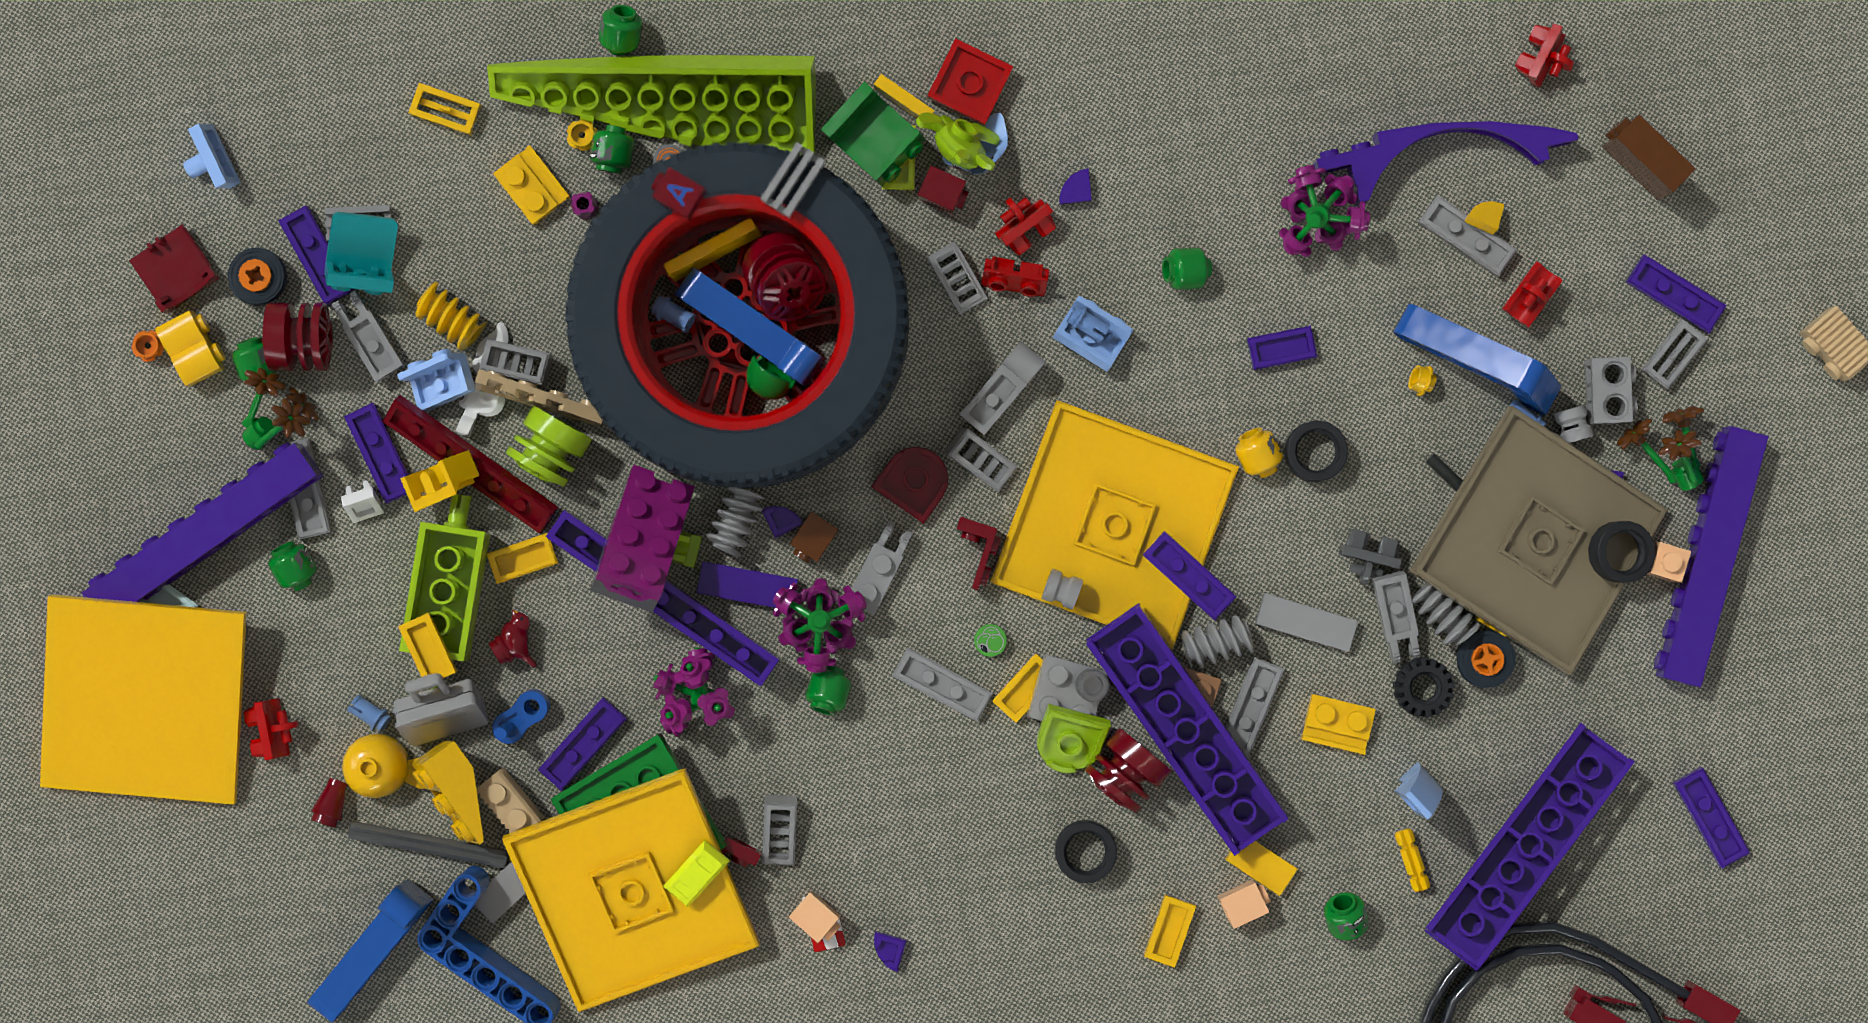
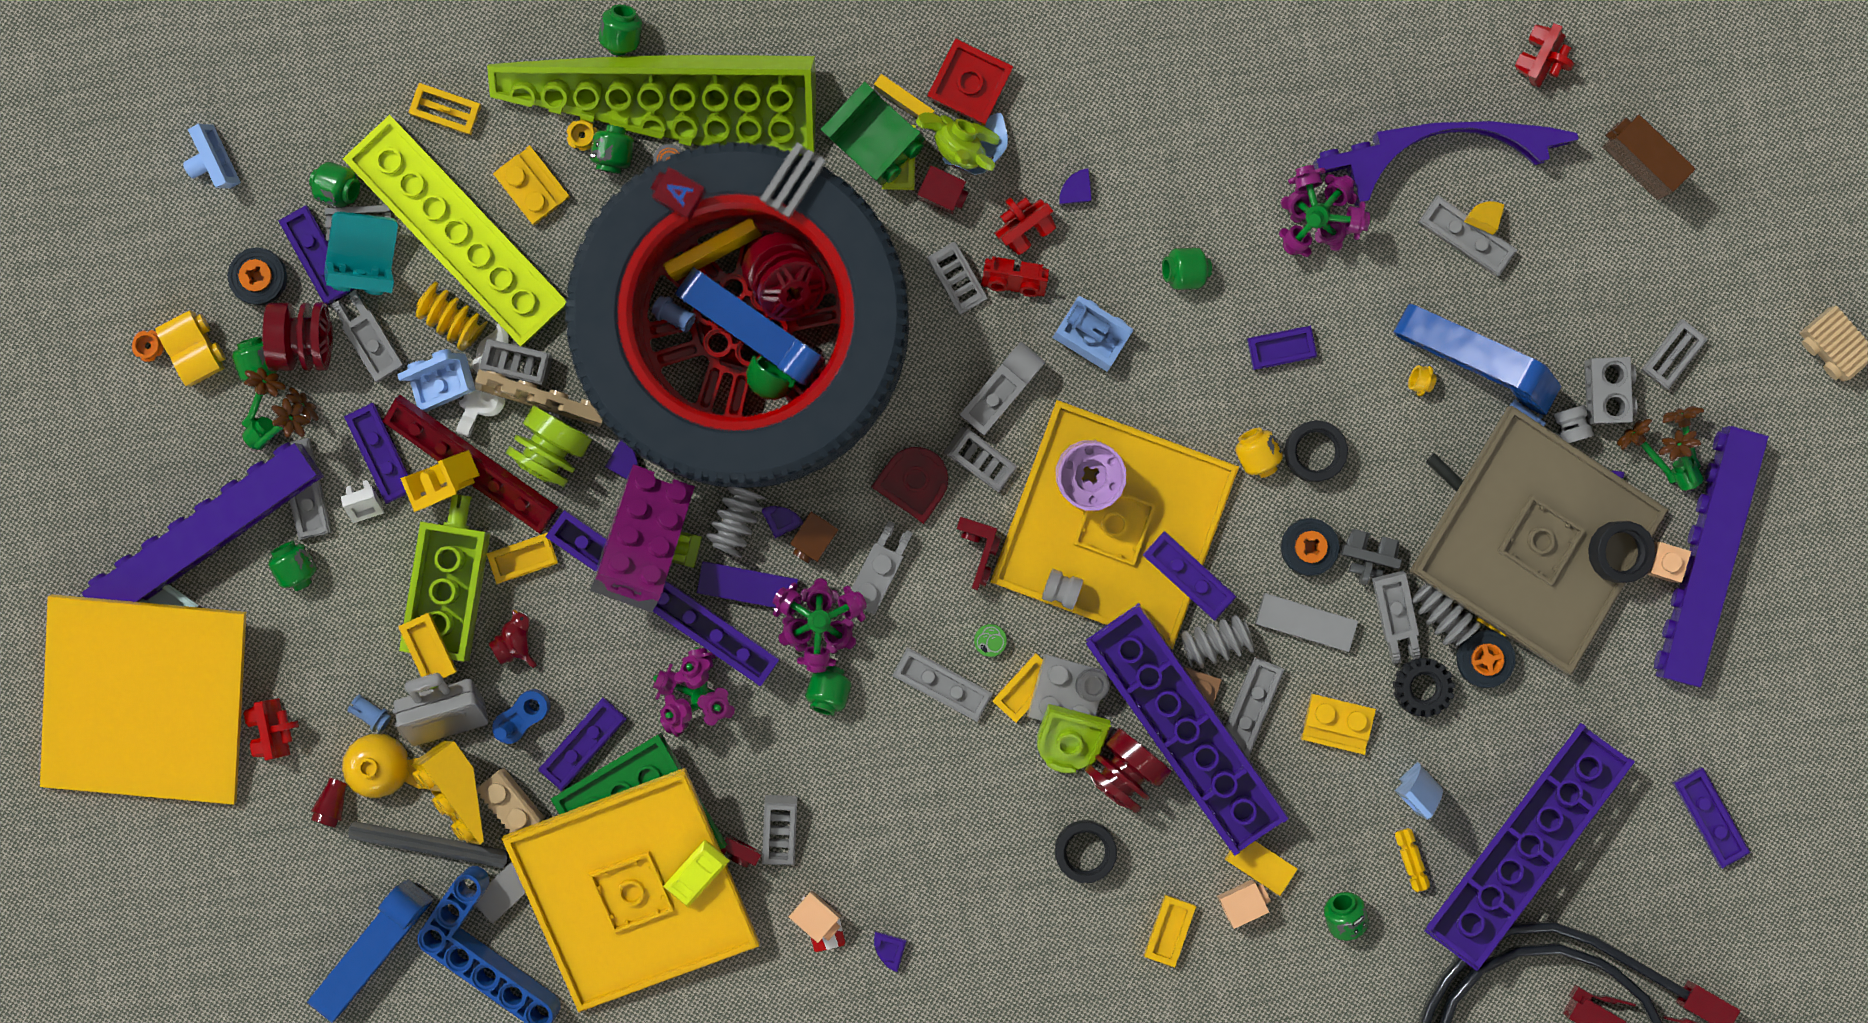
dark red piece [129,224,220,314] -> none
magenta hose [571,192,599,219] -> none
red hips [1501,261,1563,328] -> none
dark purple tile [1625,254,1727,334] -> none
none -> green head [309,162,360,208]
none -> neon yellow plate [343,114,566,347]
none -> dark purple tile [605,440,638,479]
none -> lavender wheel [1056,440,1126,511]
none -> black wheel [1280,518,1340,576]

